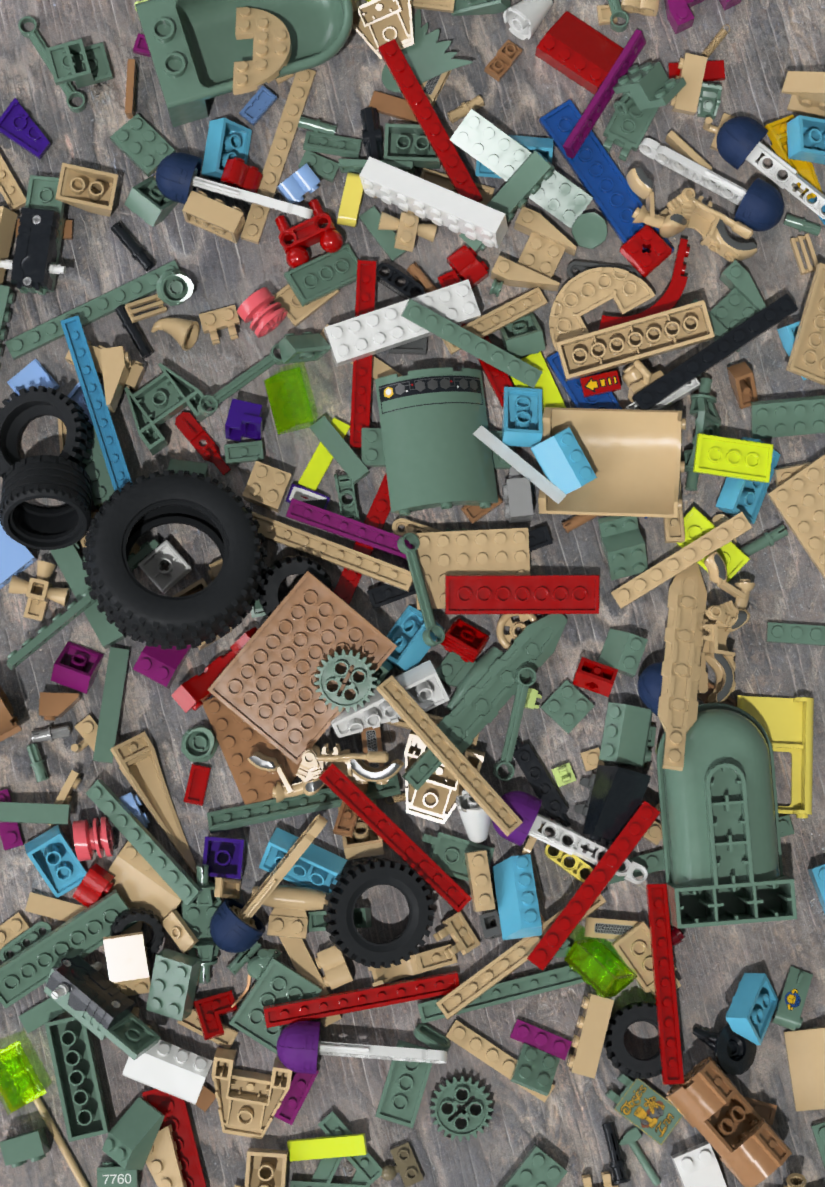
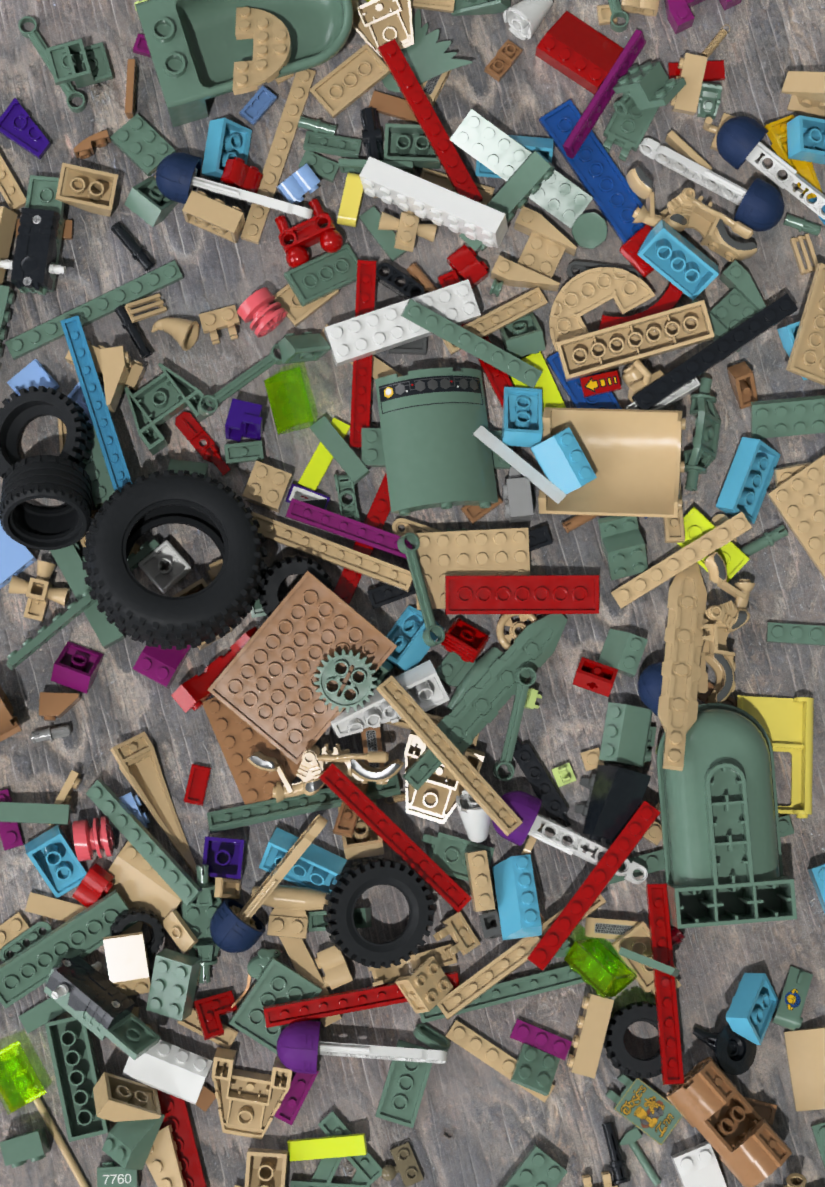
sand green axle [27,743,49,783] -> none
tan plate [71,715,98,753] -> none
sand green tile [93,647,129,764] -> none
sand green hat [156,270,194,306] -> none
sand green hat [181,725,218,762] -> none
sand green pin [226,942,262,975] -> none
sand green gear [429,1075,494,1142] -> none
tan pin [447,95,485,124] -> none
sand green plate [540,679,595,734] -> none
light yellow beam [544,844,593,883] -> none
neon yellow tile [693,433,773,483] -> none
none -> medium nougat slope [73,130,111,159]
none -> tan slope [93,1072,161,1122]
none -> tan plate [309,43,391,119]
none -> tan bracket [395,956,453,1014]
none -> sand green tile [619,947,680,977]
none -> medium azure slope [637,220,719,300]

